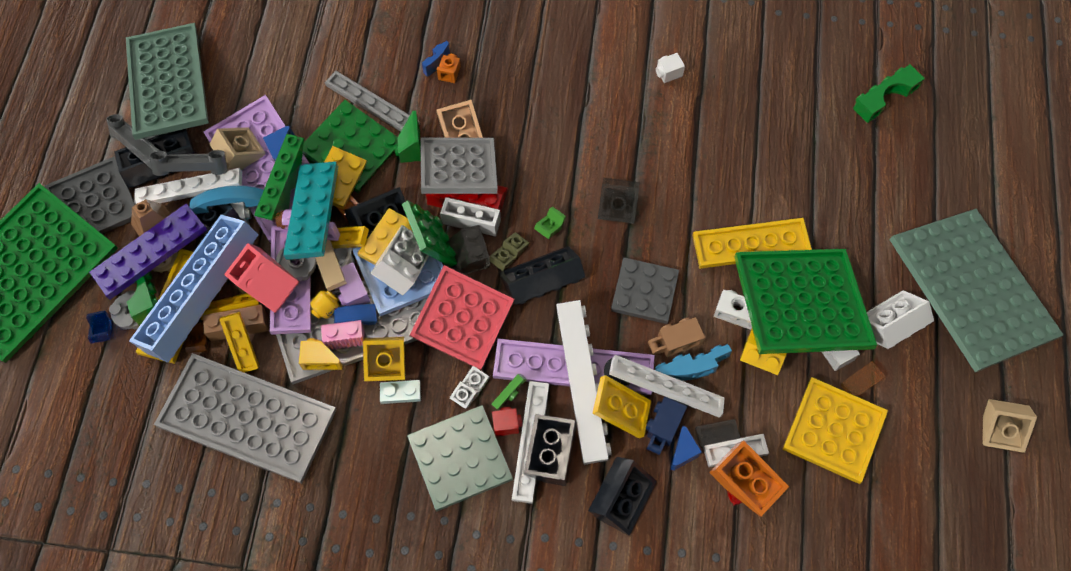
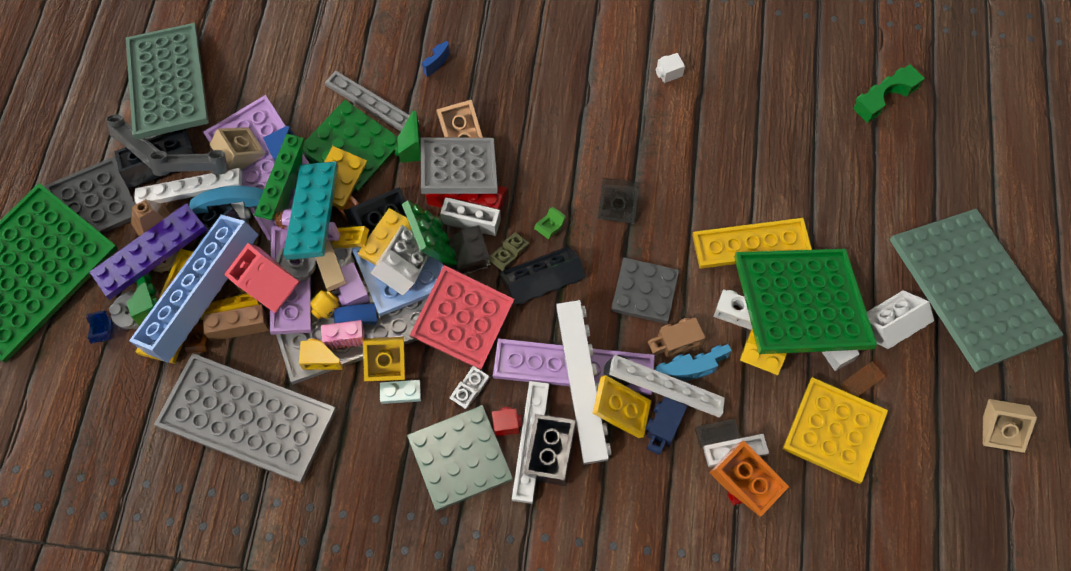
yellow plate [219,312,259,373] -> none
orange brick [437,54,461,83] -> none
bright green plate [492,374,527,410] -> none
black slope [588,457,657,536] -> none
blue slope [670,426,701,470] -> none

